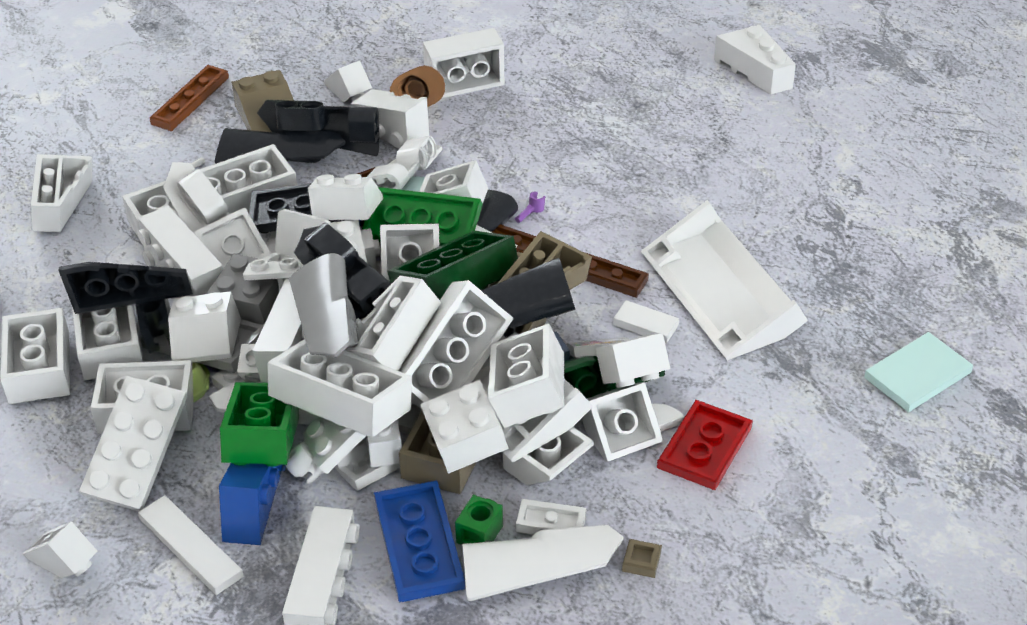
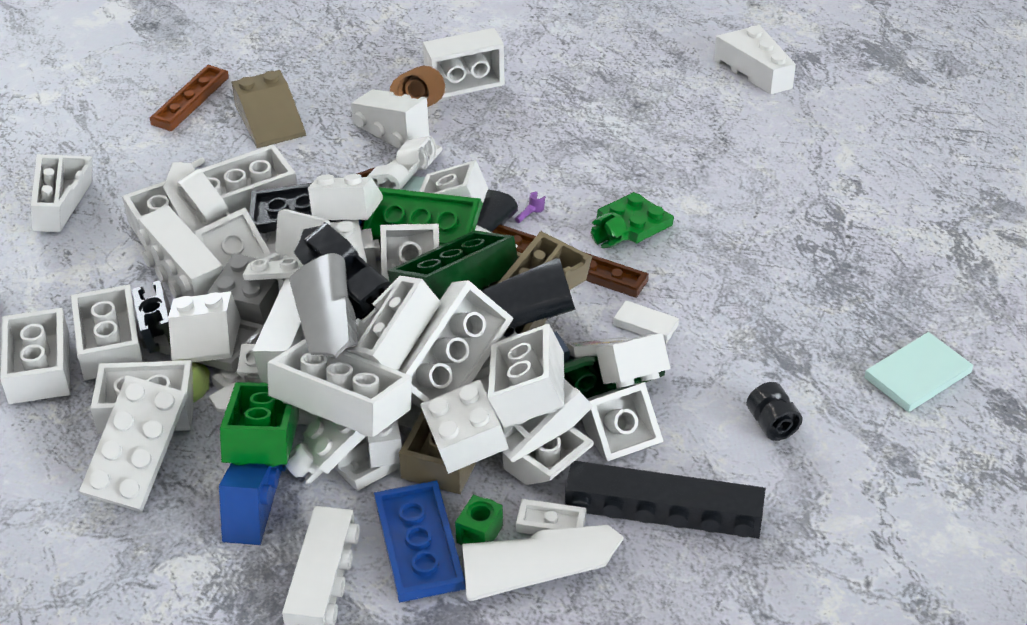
white slope [23,522,97,579] -> none
black wedge [58,262,193,314] -> none
white tile [138,495,244,596] -> none
black panel [215,128,346,164] -> none
black panel [257,100,379,156] -> none
white slope [324,60,372,102] -> none
dark tan tile [622,539,662,578] -> none
white slope [641,200,808,361] -> none
white tile [652,403,684,432] -> none
red tile [657,400,753,490] -> none
none -> black brick [565,461,766,539]
none -> green plate [590,192,674,248]
none -> black wheel [746,382,803,441]

